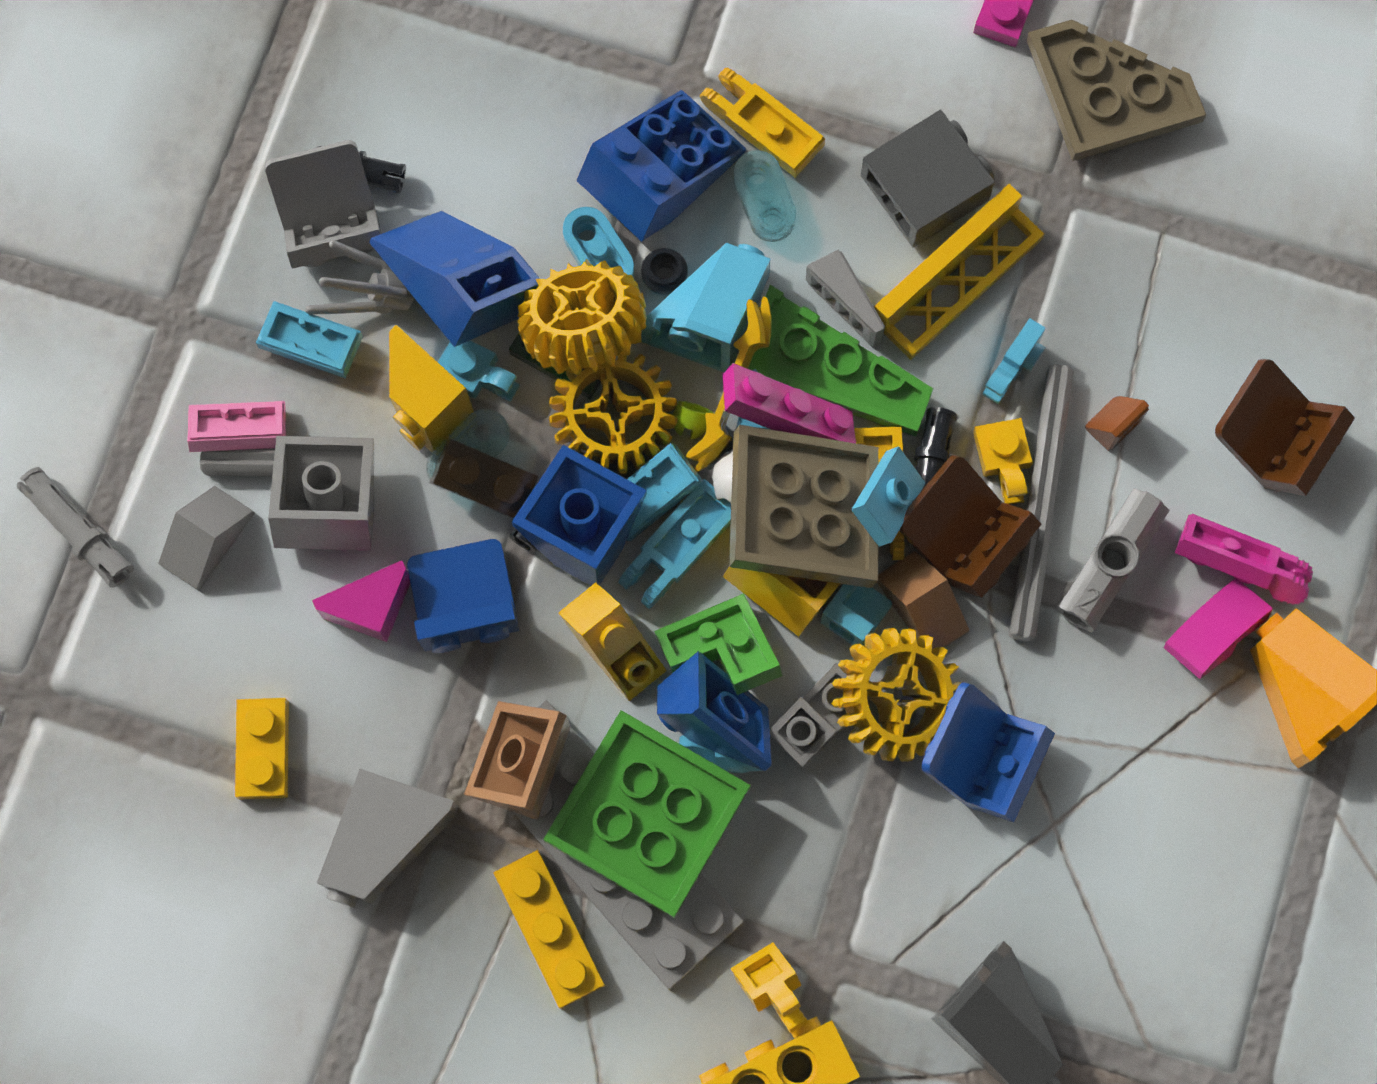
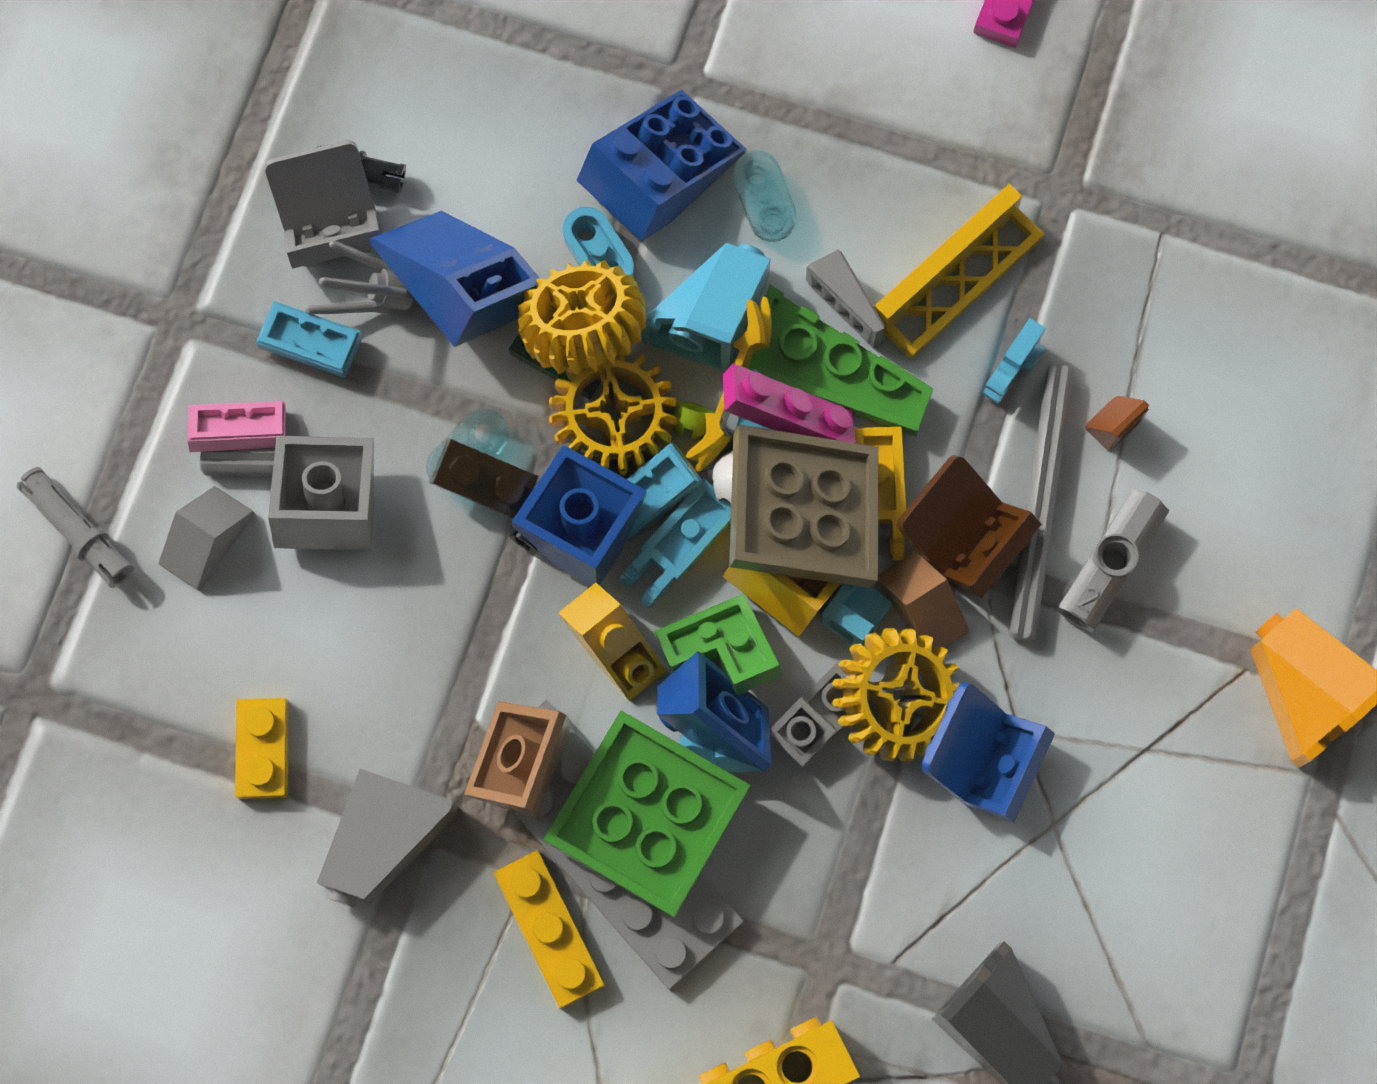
dark pink slope [312,560,411,642] -> none
yellow slope [389,325,476,456] -> none
blue bracket [407,539,520,653] -> none
medium azure plate [438,341,520,401] -> none
black plate [641,248,688,295] -> none
yellow hinge [699,67,825,178] -> none
yellow plate [730,942,808,1033] -> none
medium azure plate [851,446,925,547] -> none
dark grey brick [860,109,995,248] -> none
black pin [914,407,957,491] -> none
yellow plate [973,418,1032,505] -> none
dark tan plate [1026,19,1206,161] -> none
dark pink slope [1163,579,1273,679] -> none
dark pink hinge [1175,514,1313,605] -> none
reddish brown bracket [1215,359,1355,496] -> none

